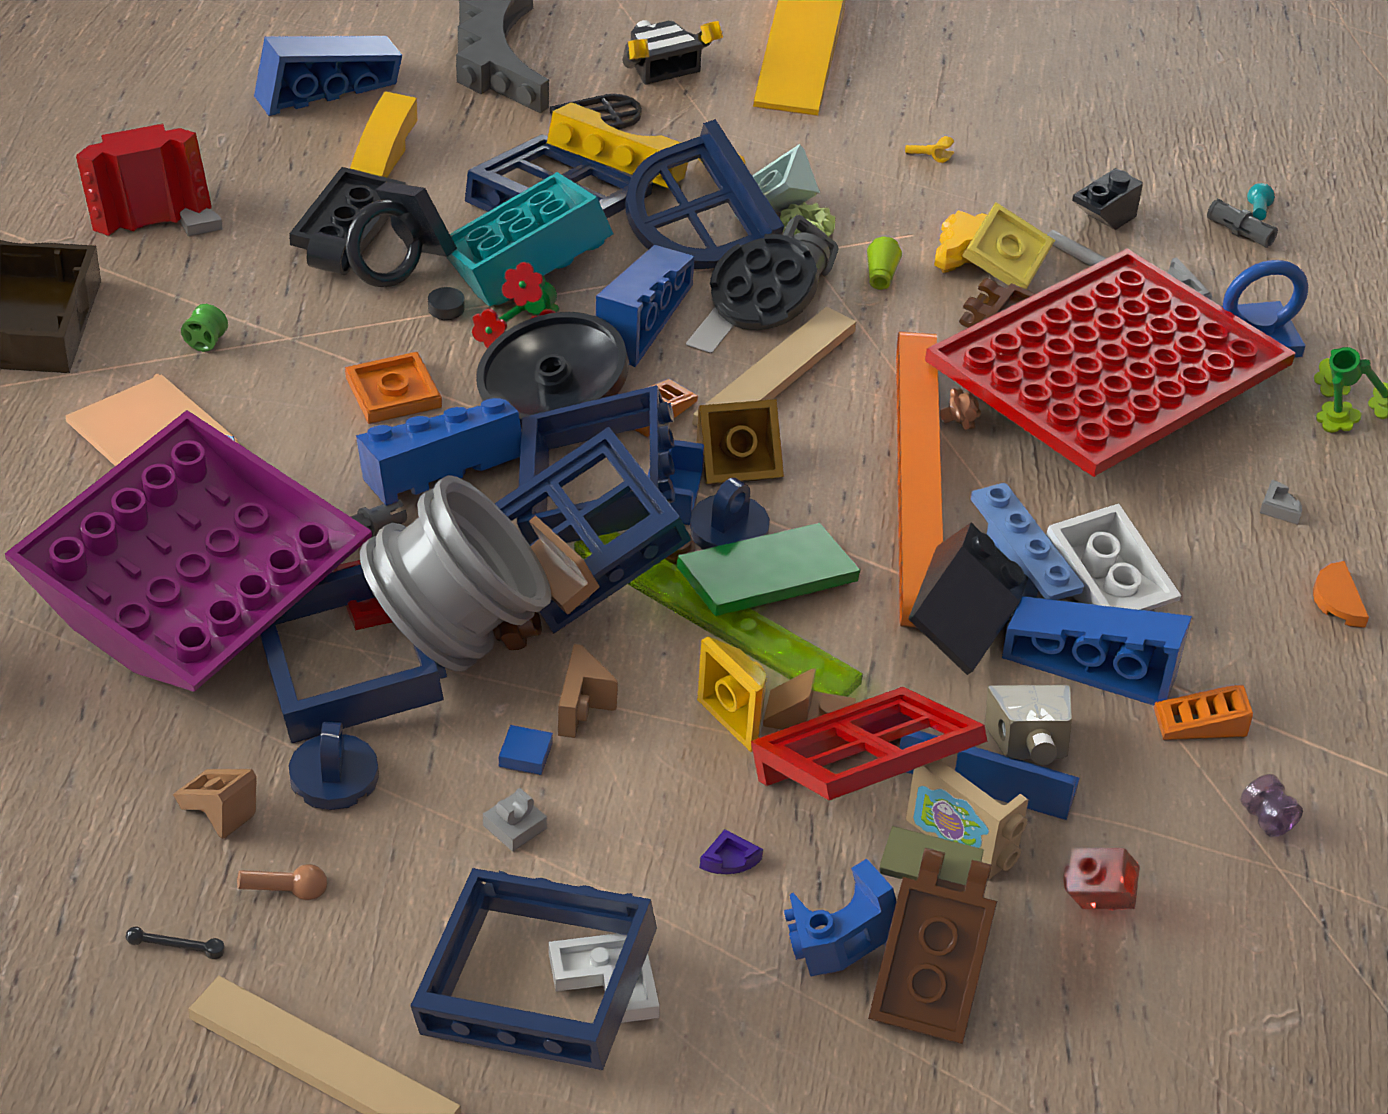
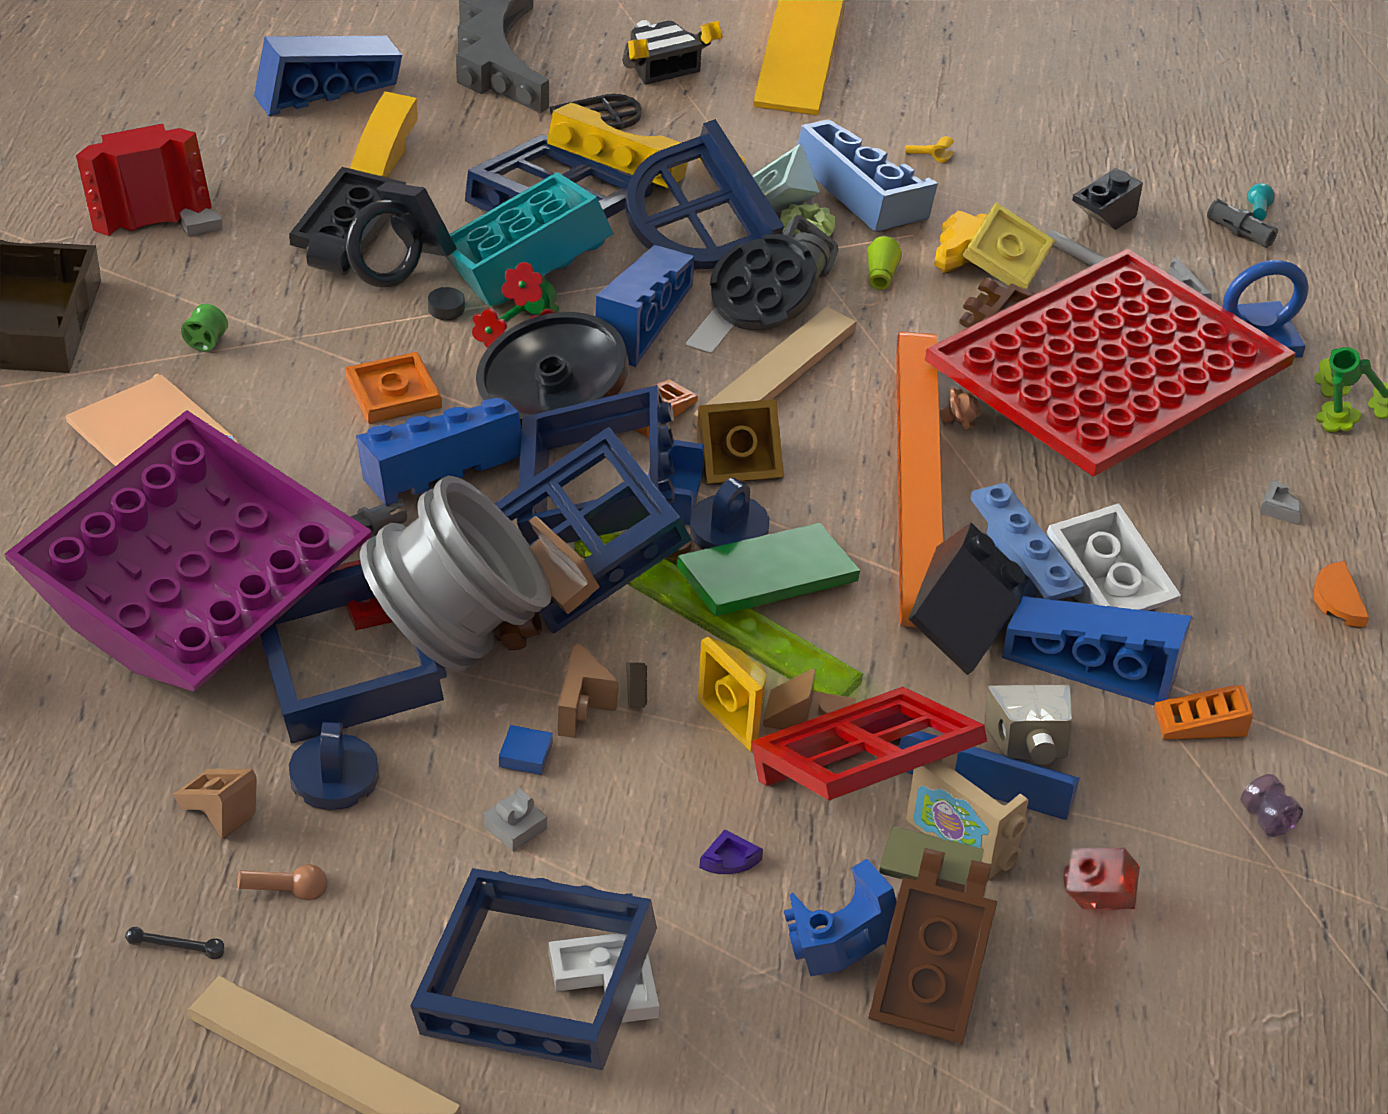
none -> dark brown tile [626,662,647,707]
none -> medium blue wedge [798,120,938,232]

